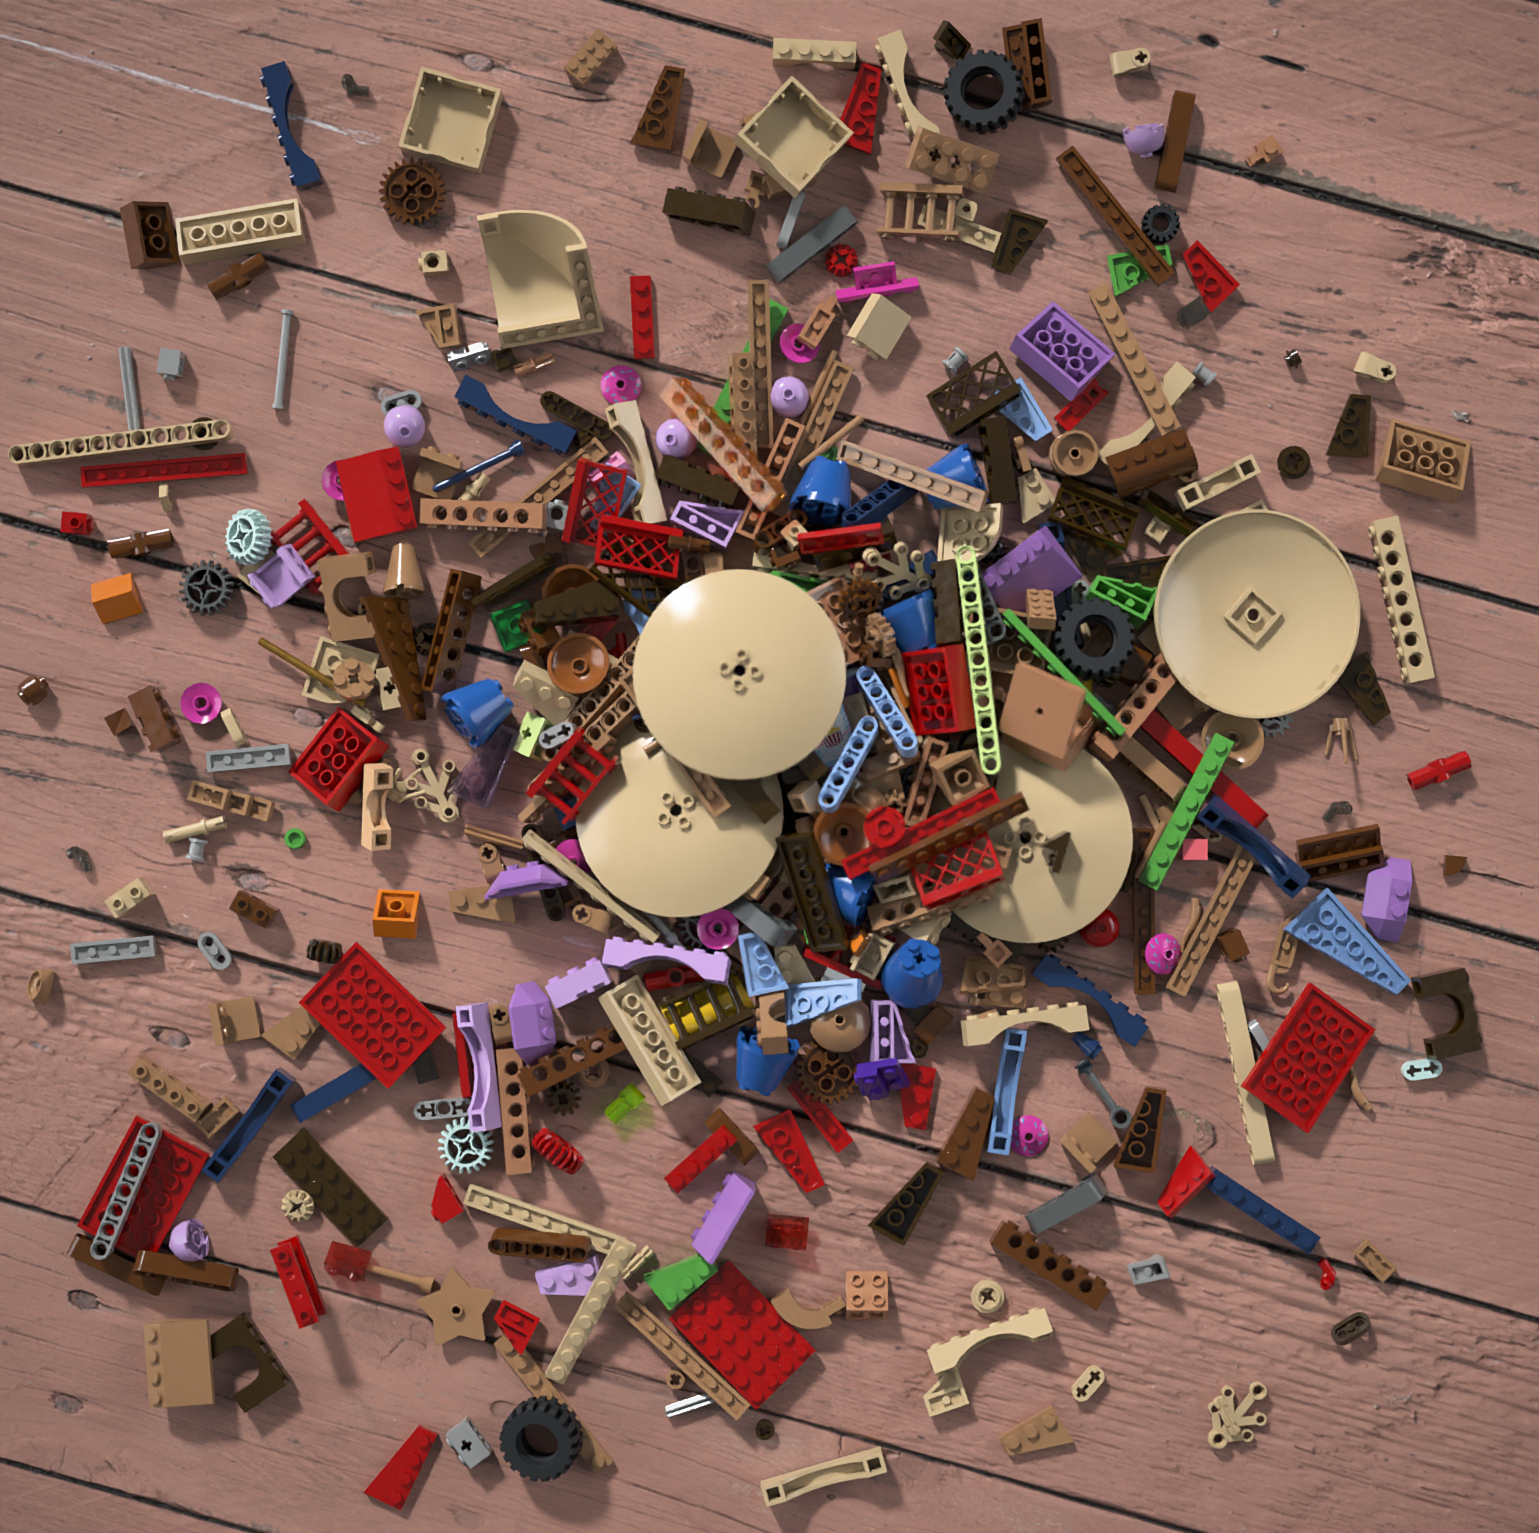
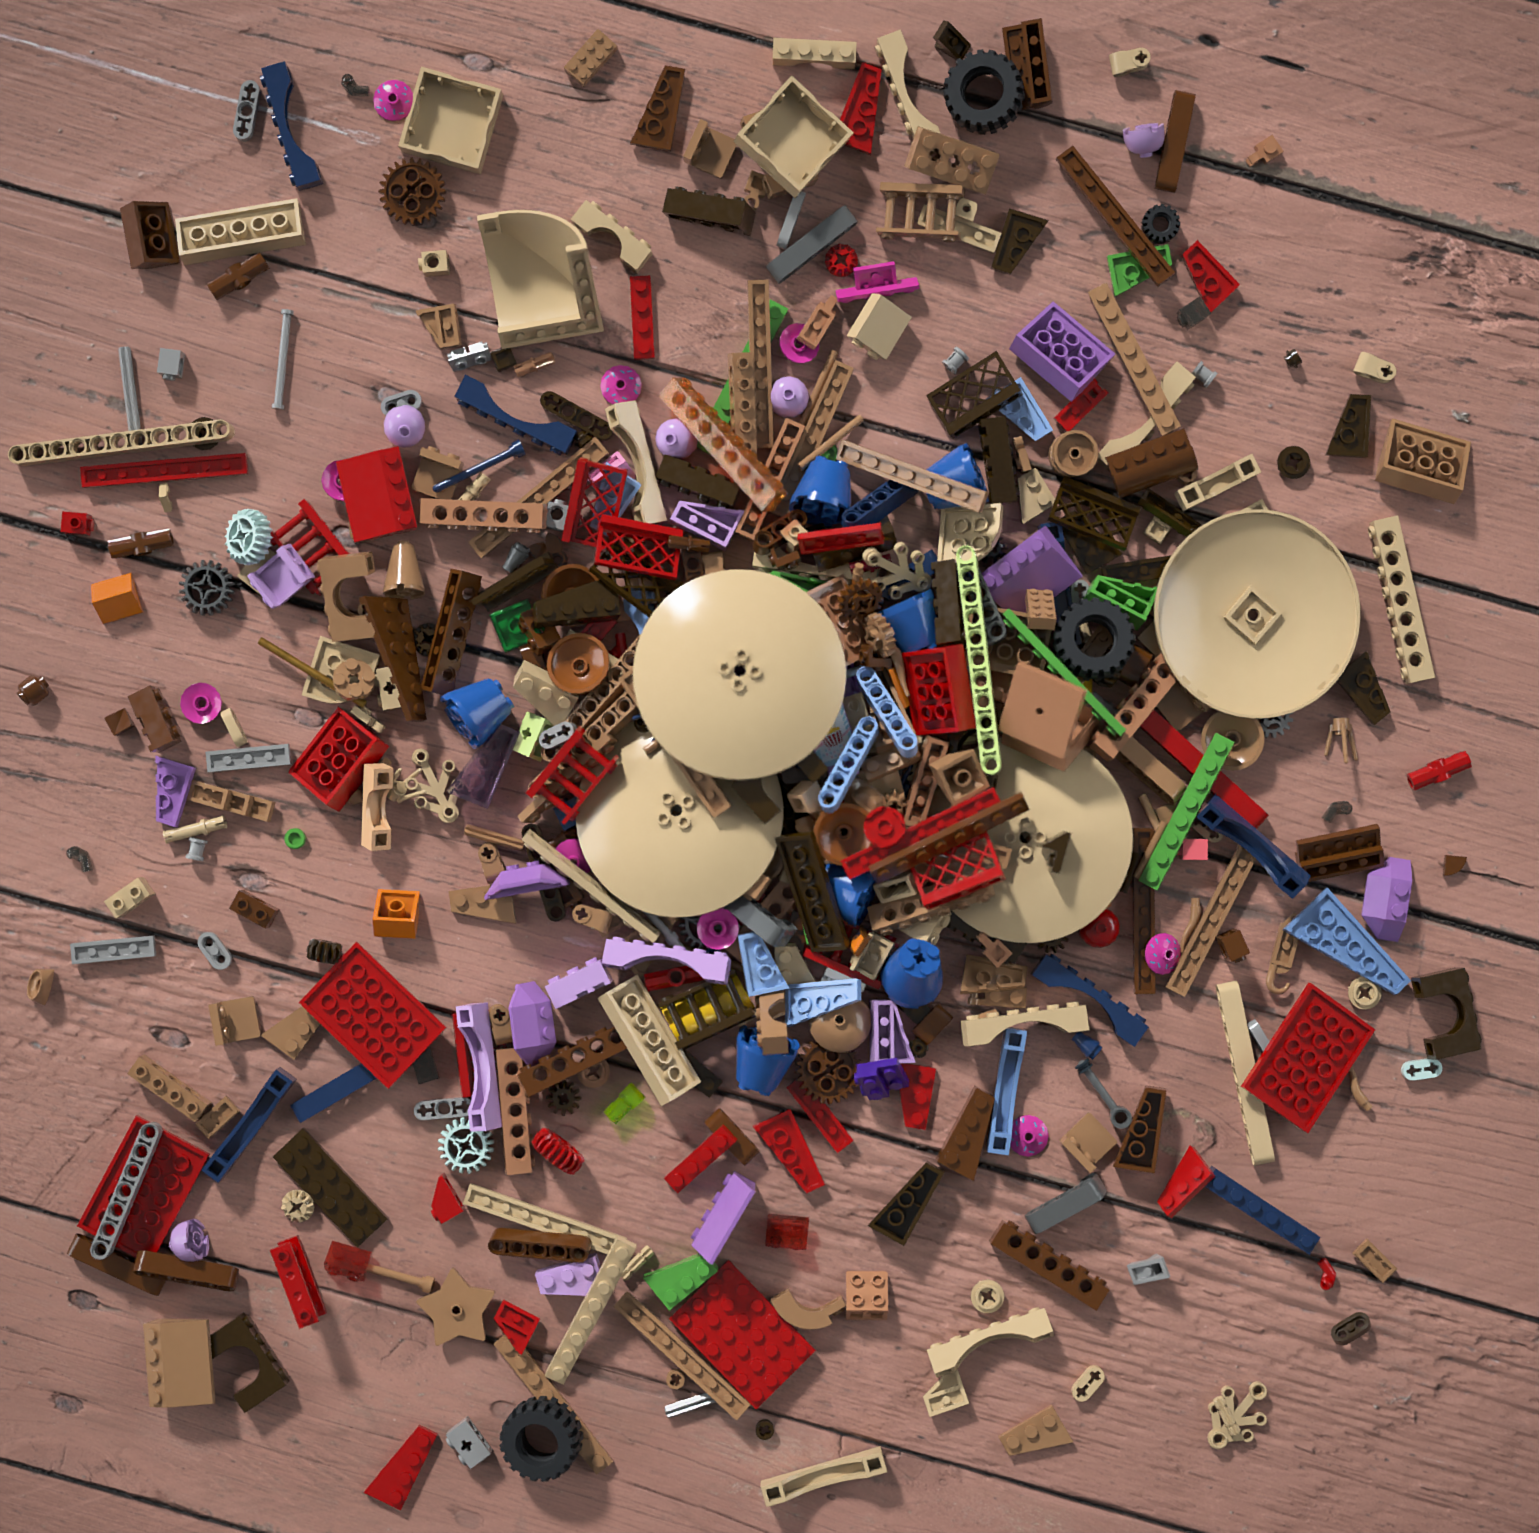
none -> medium lavender wing [155,756,196,827]
none -> light grey beam [233,80,261,142]
none -> dark pink dish [373,80,413,121]
none -> dark grey cone [503,541,530,573]
none -> tan arch [571,200,652,274]
none -> tan gear [1348,976,1382,1009]

